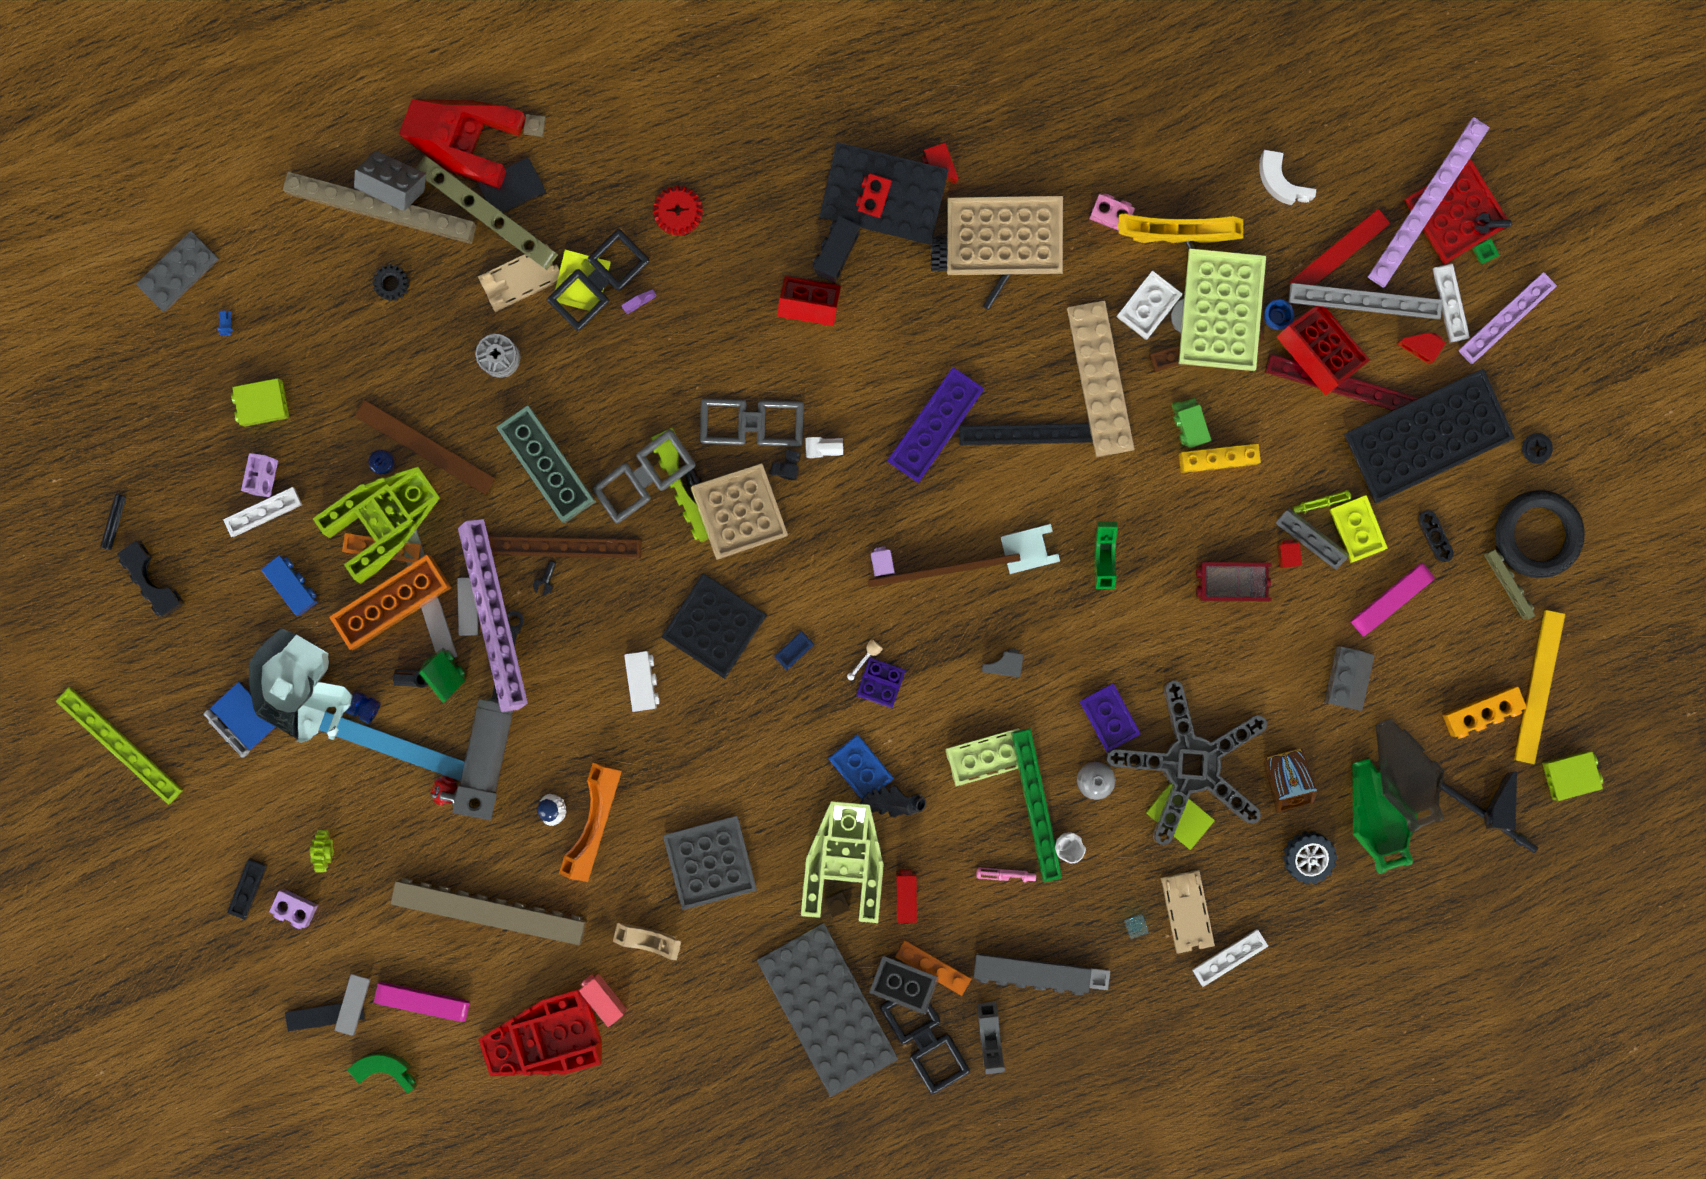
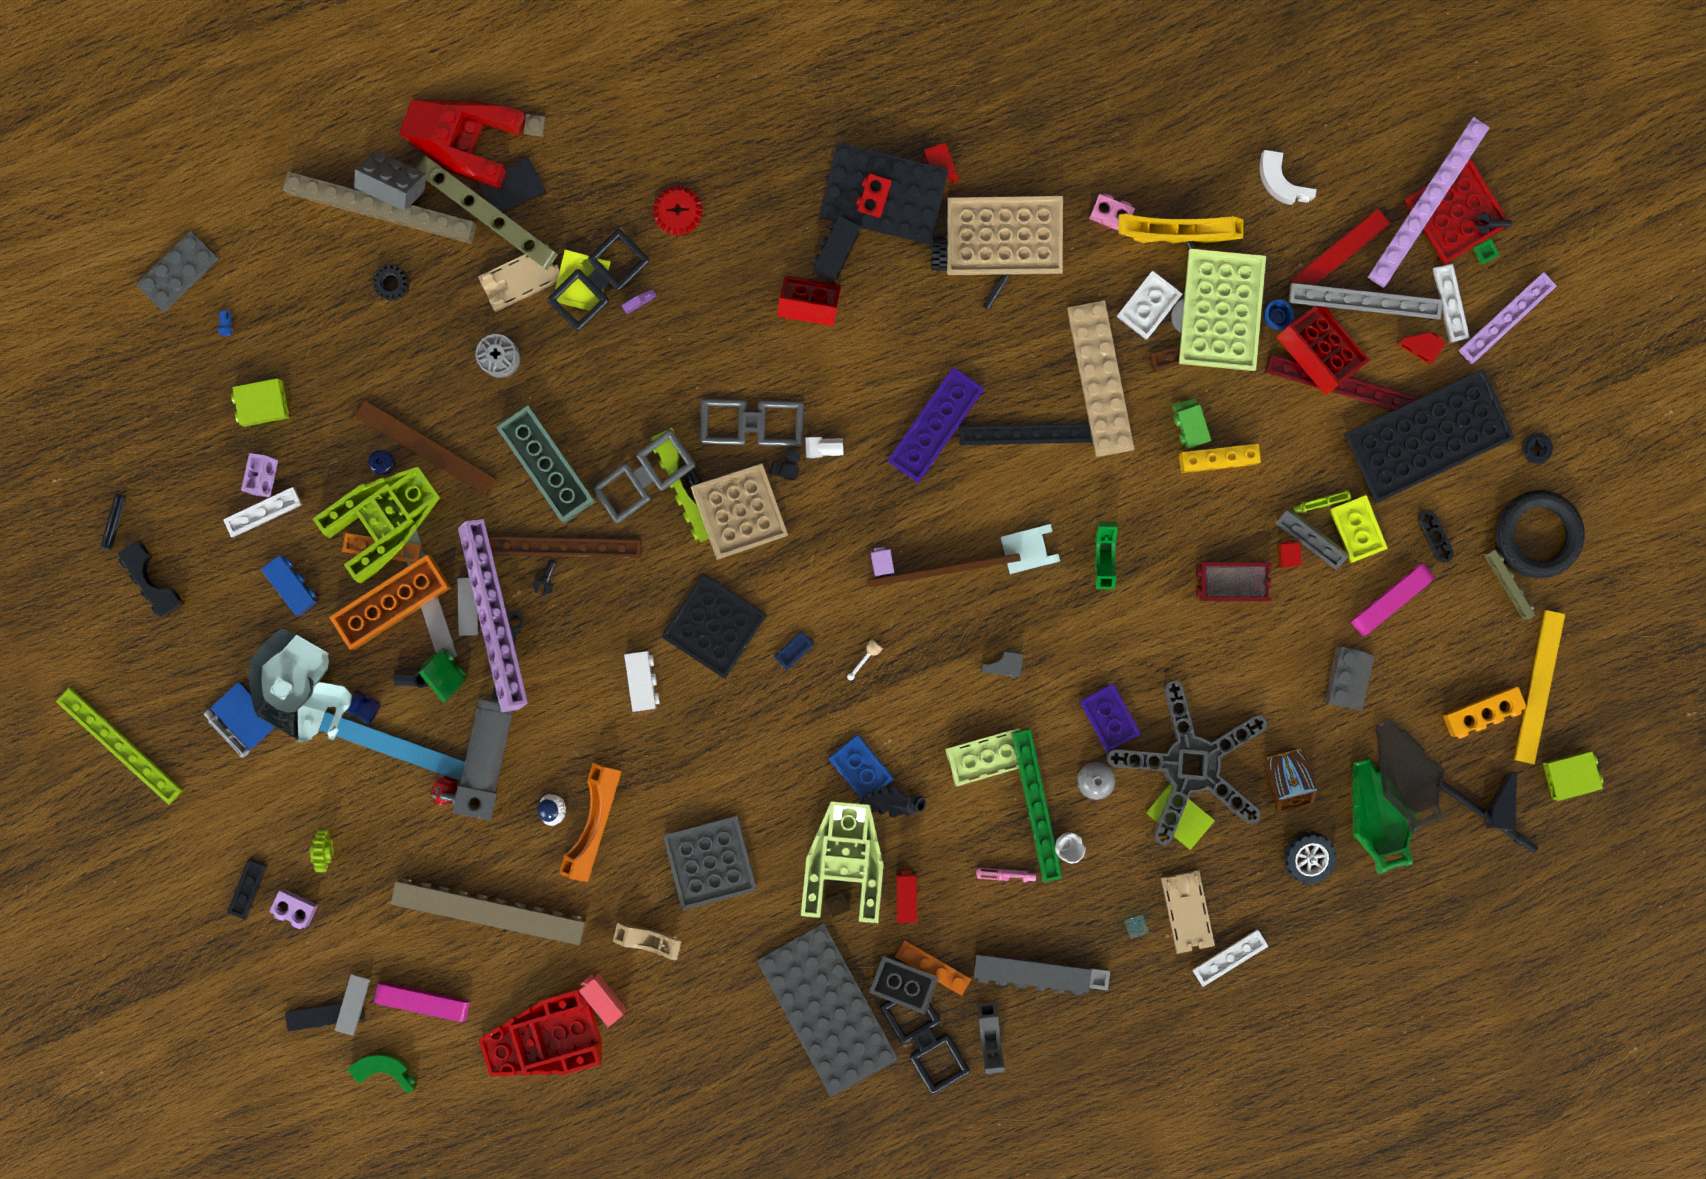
dark purple slope [856,658,906,708] -> none

